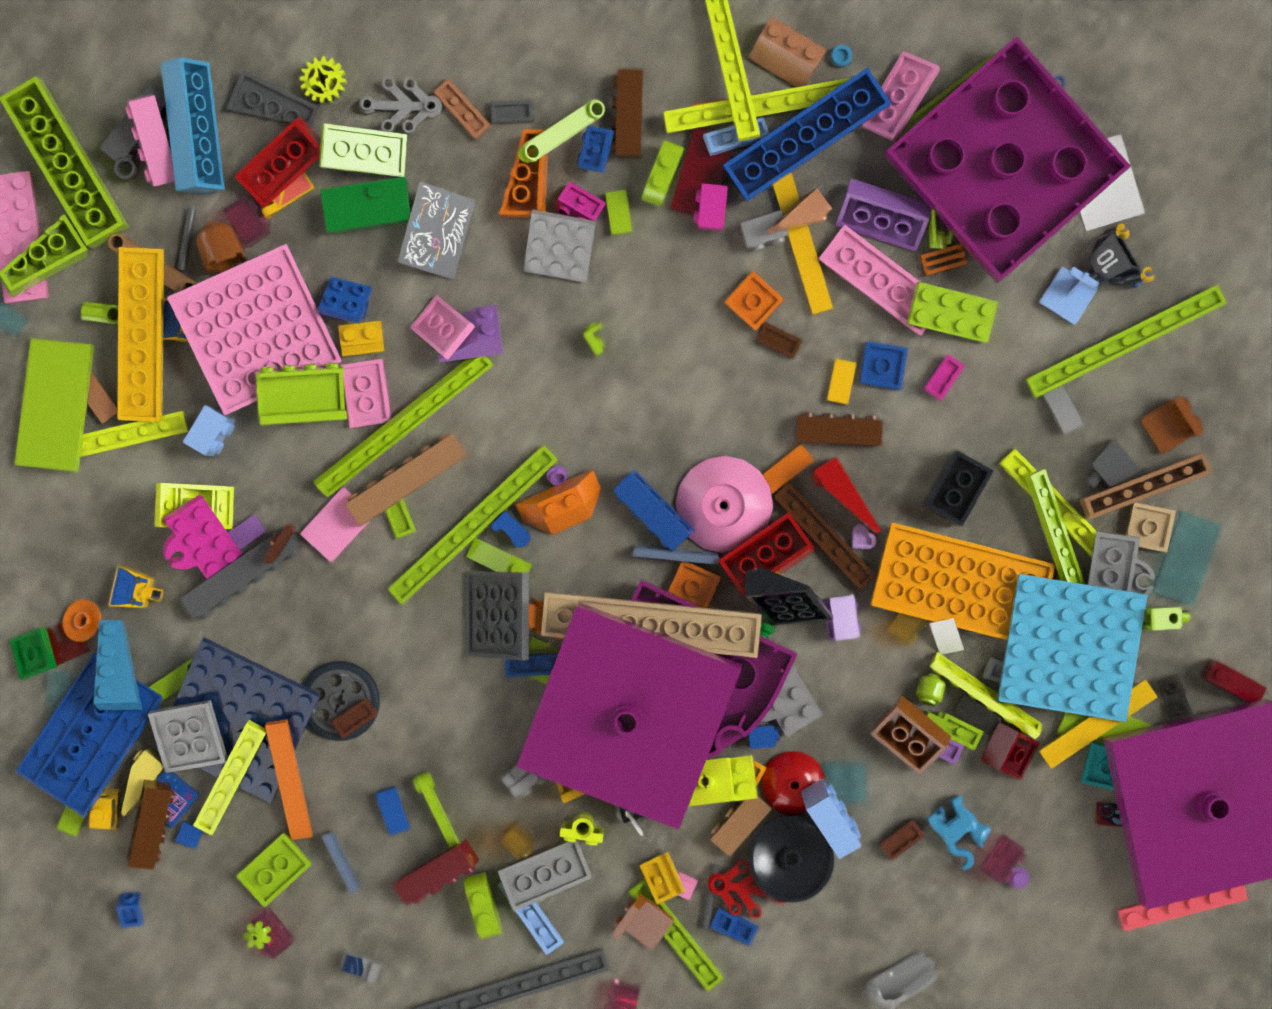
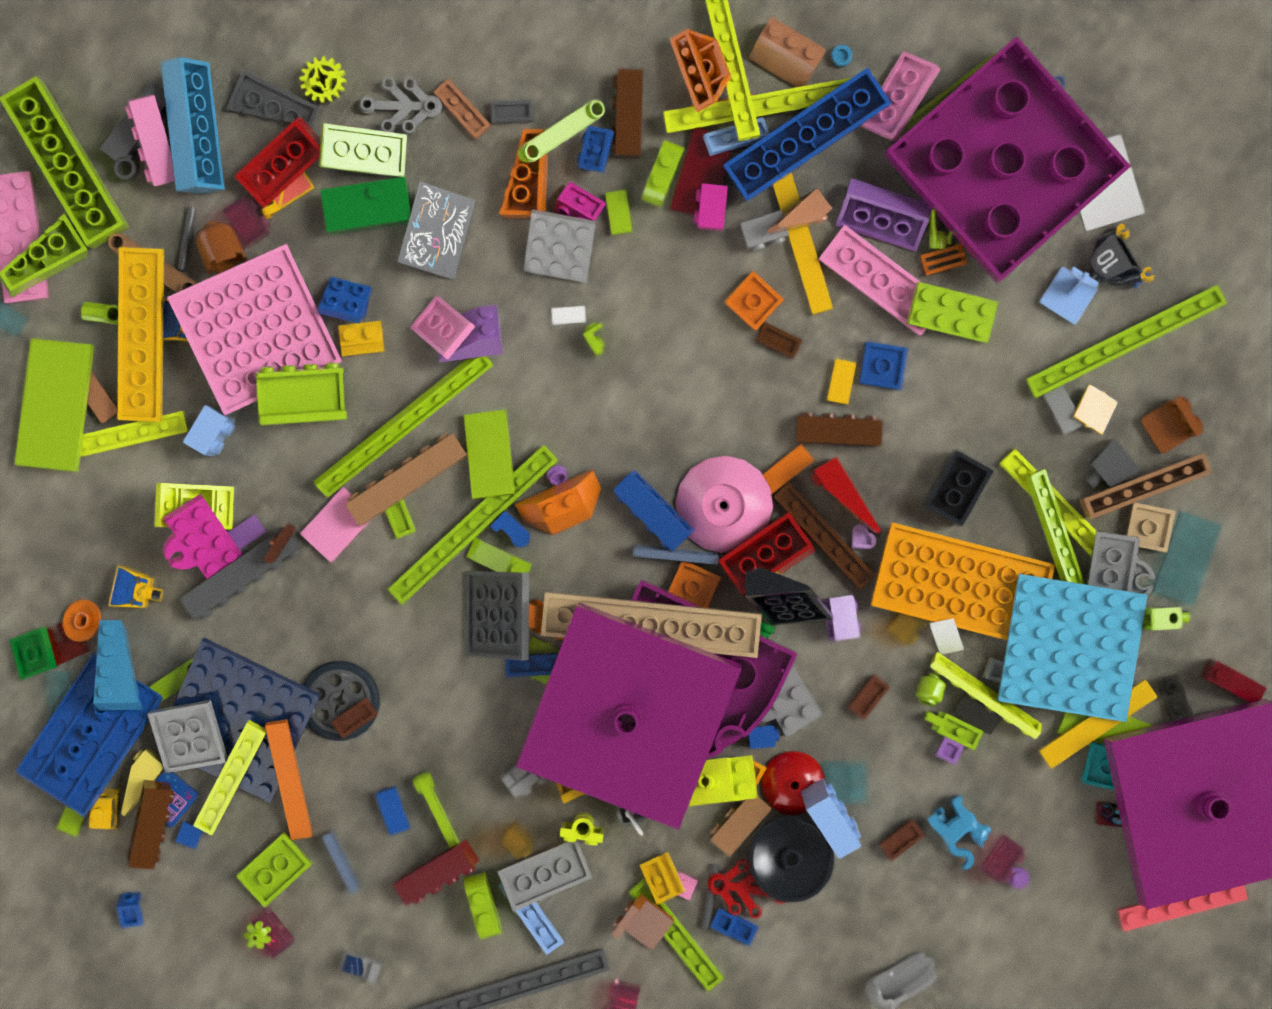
bright pink tile [340,359,392,428] -> none
dark orange brick [871,696,951,775] -> none
dark pink plate [923,354,965,401] -> none
dark red slope [980,722,1040,780] -> none
none -> lime tile [464,409,515,499]
none -> white sticker [551,306,586,325]
none -> orange wedge [670,29,731,112]
none -> copper plate [847,674,891,720]
none -> piece [1073,384,1118,435]

